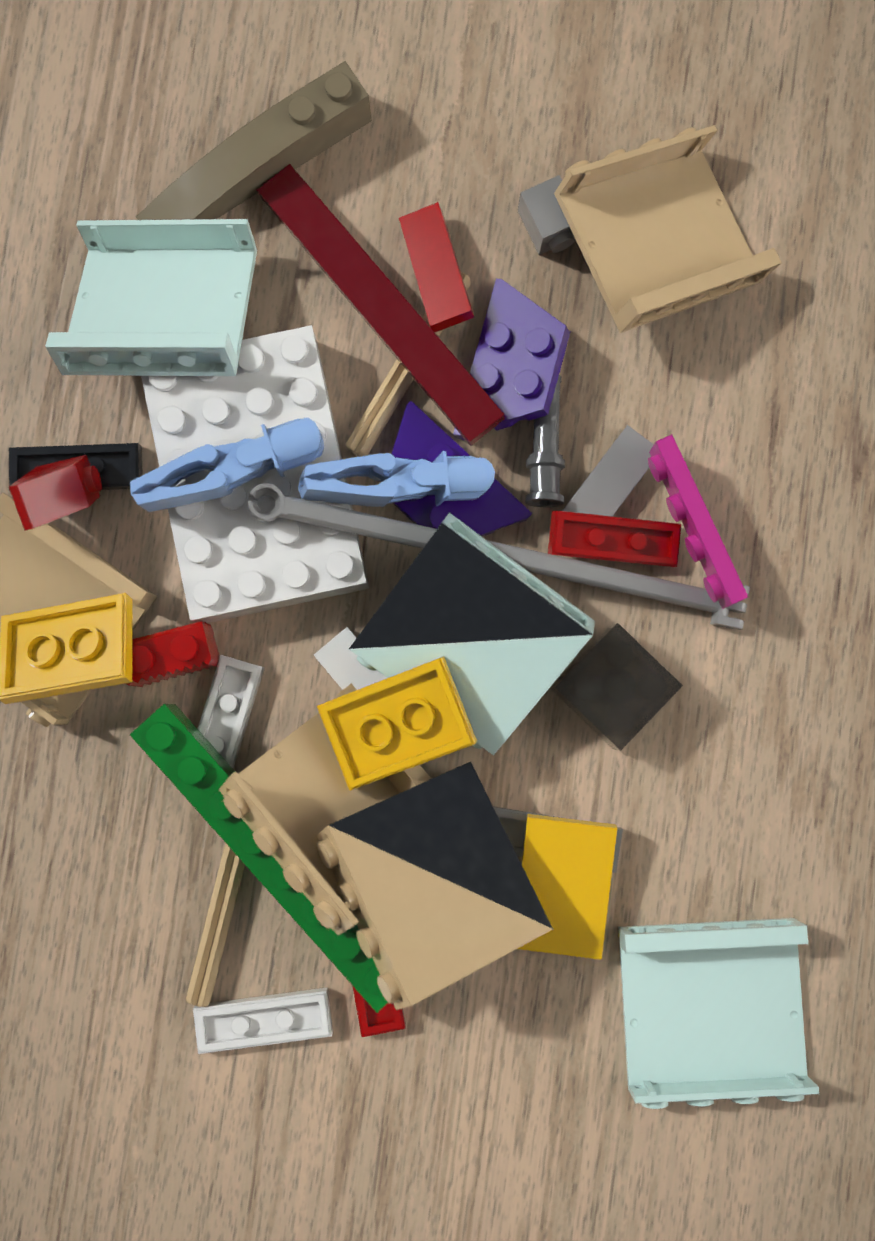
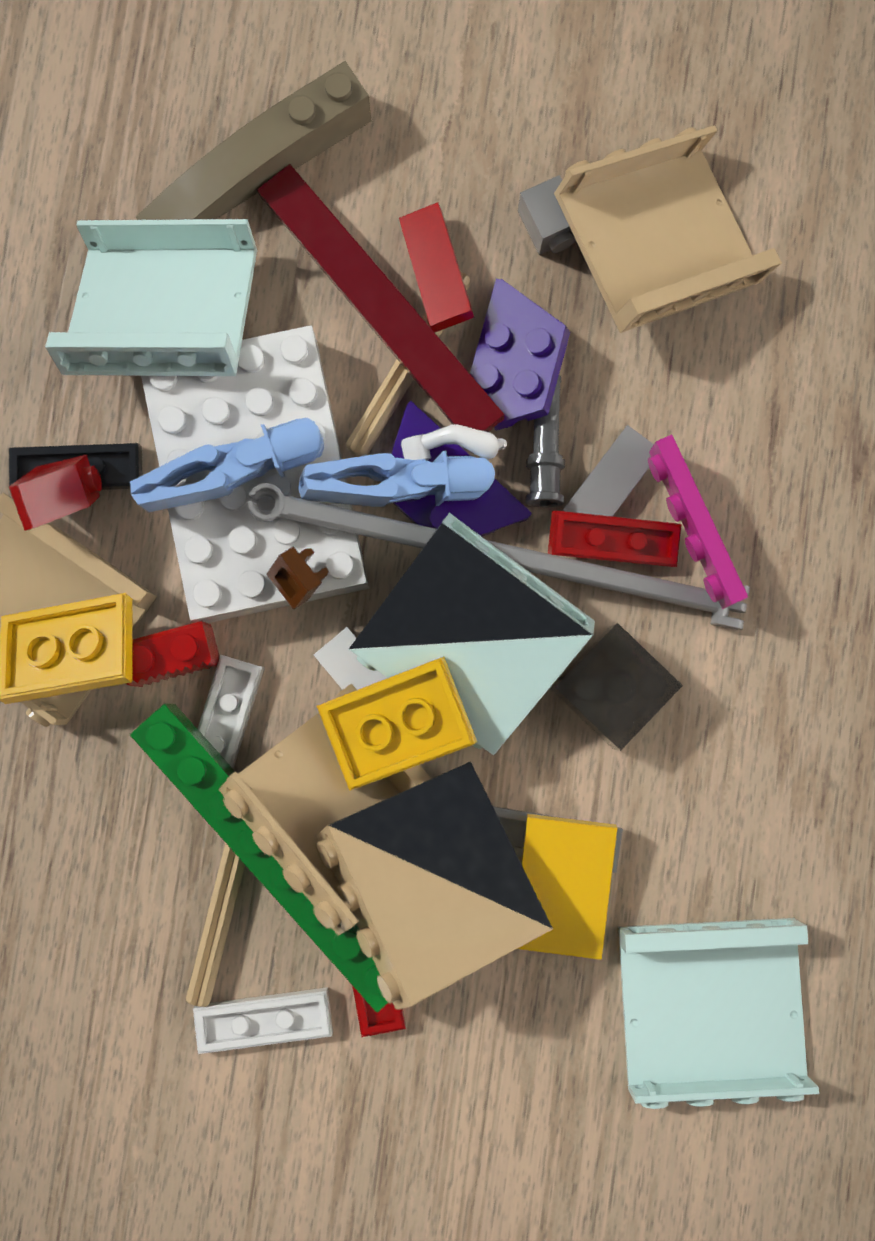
none -> reddish brown tile [266,546,329,610]
none -> white piece [401,424,507,460]

